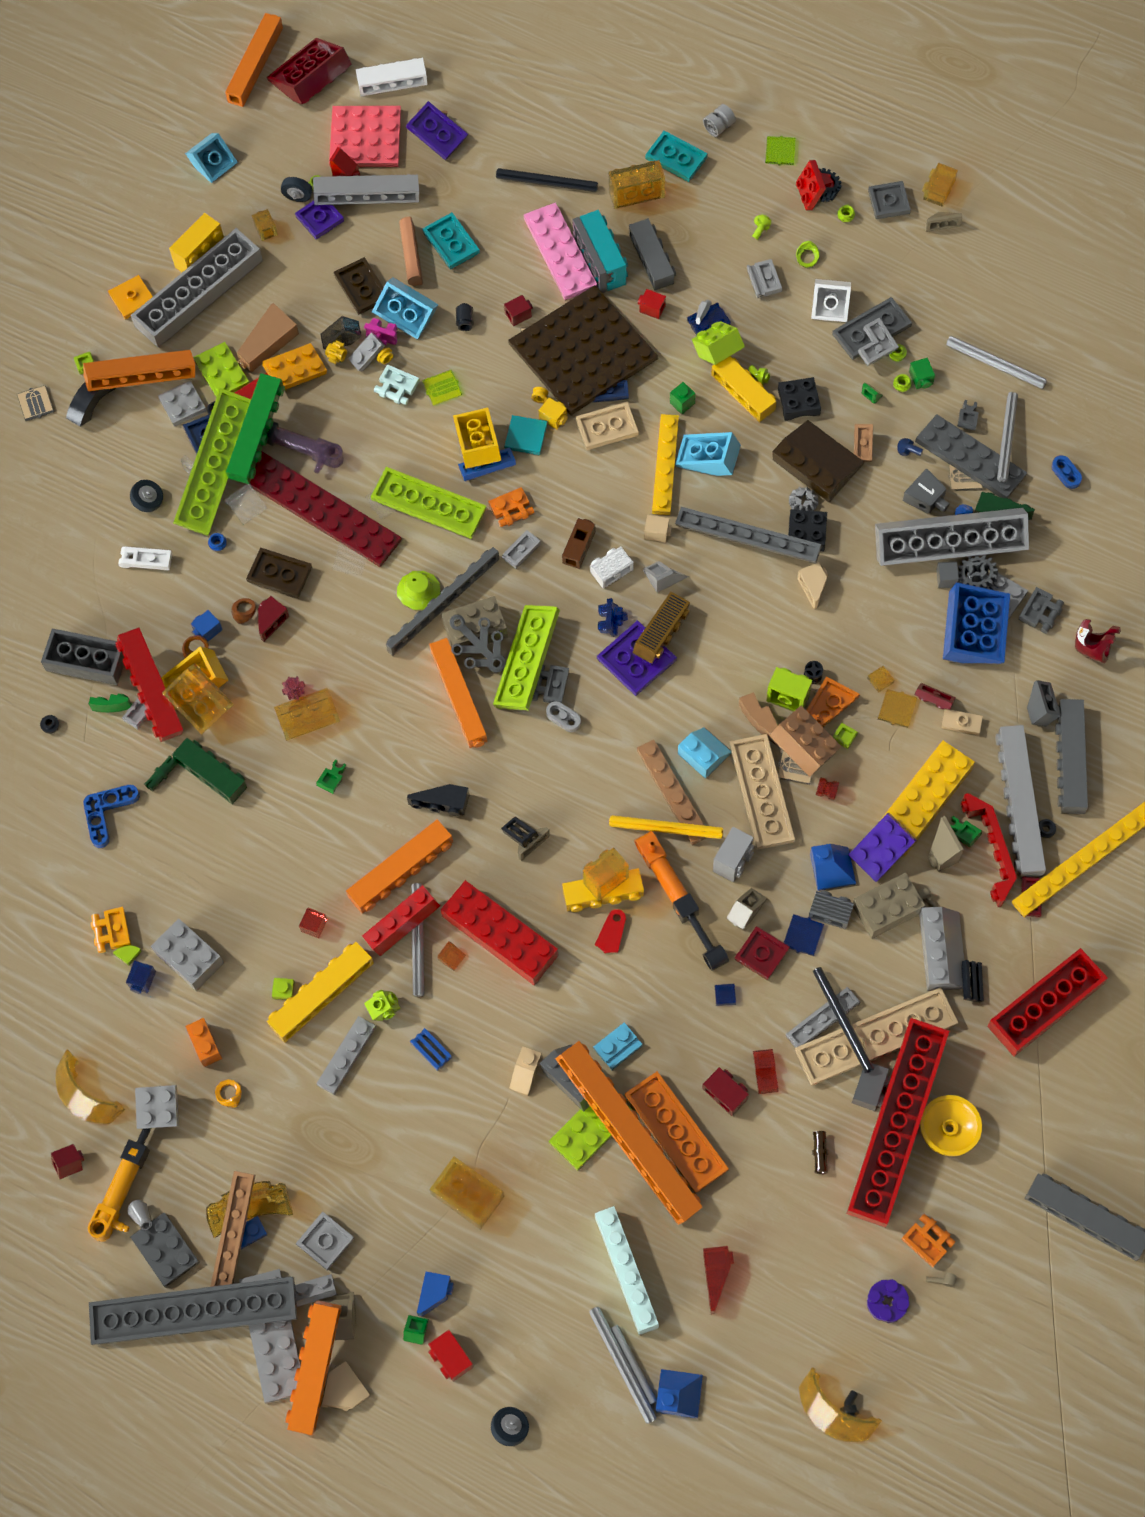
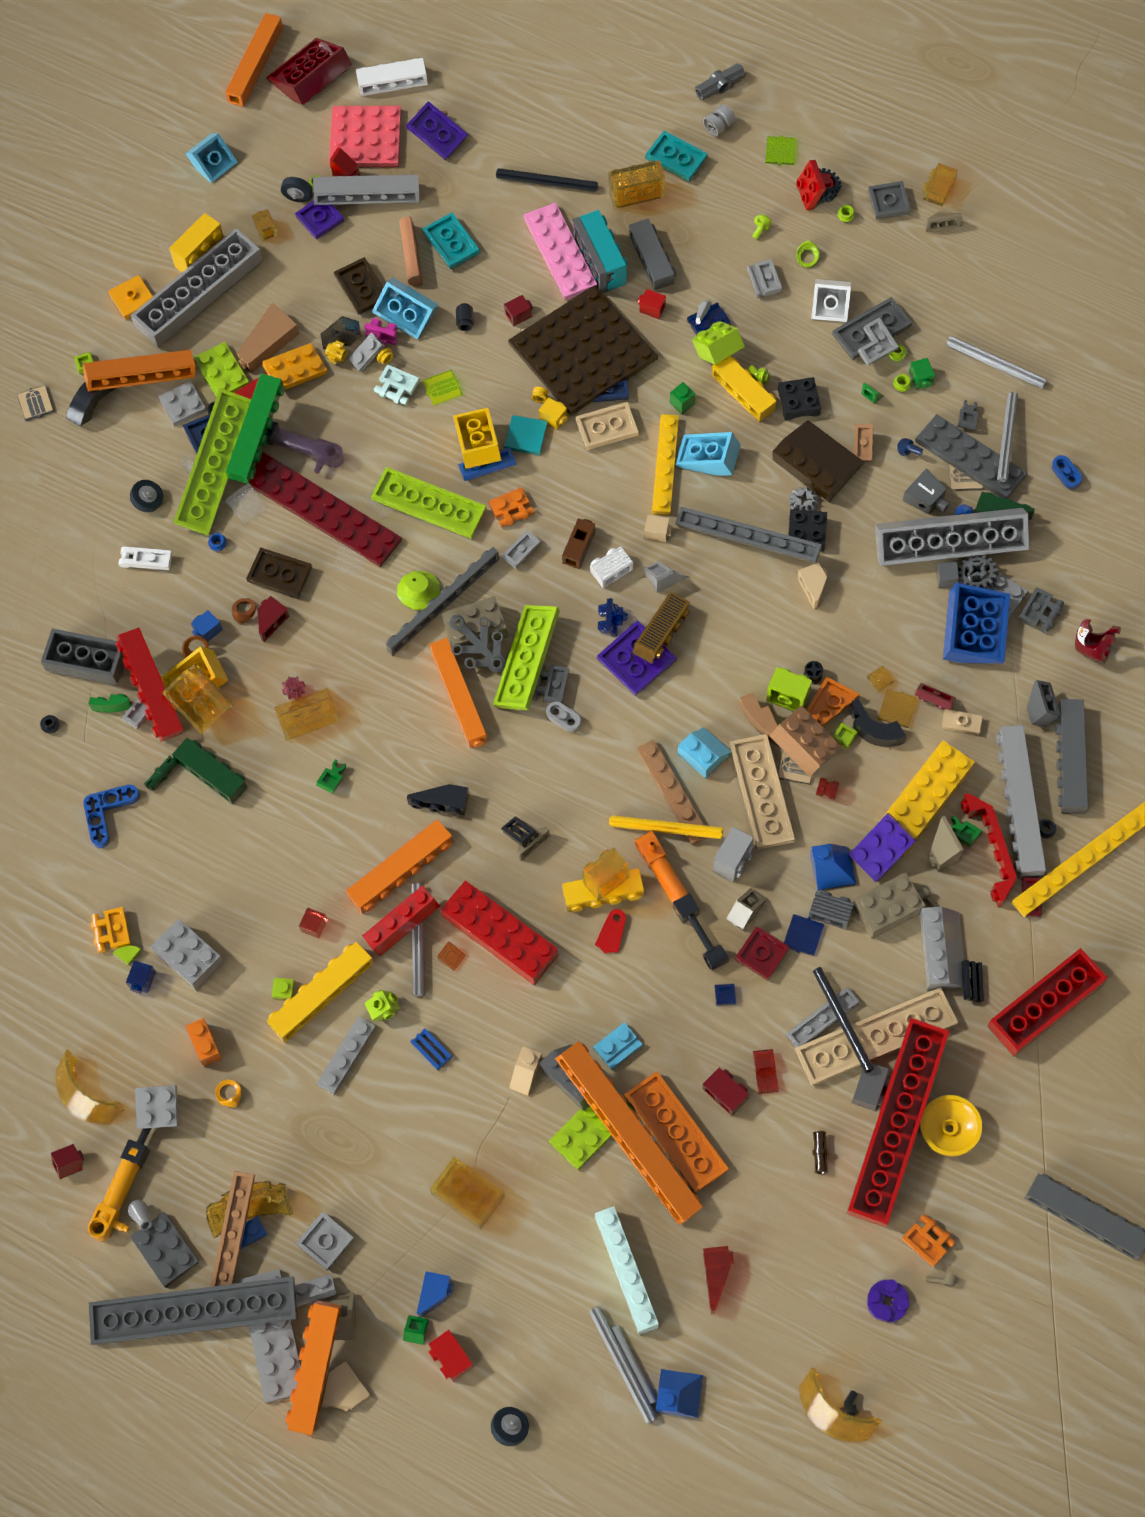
none -> dark grey piece [695,63,746,100]
none -> black arch [849,698,906,747]

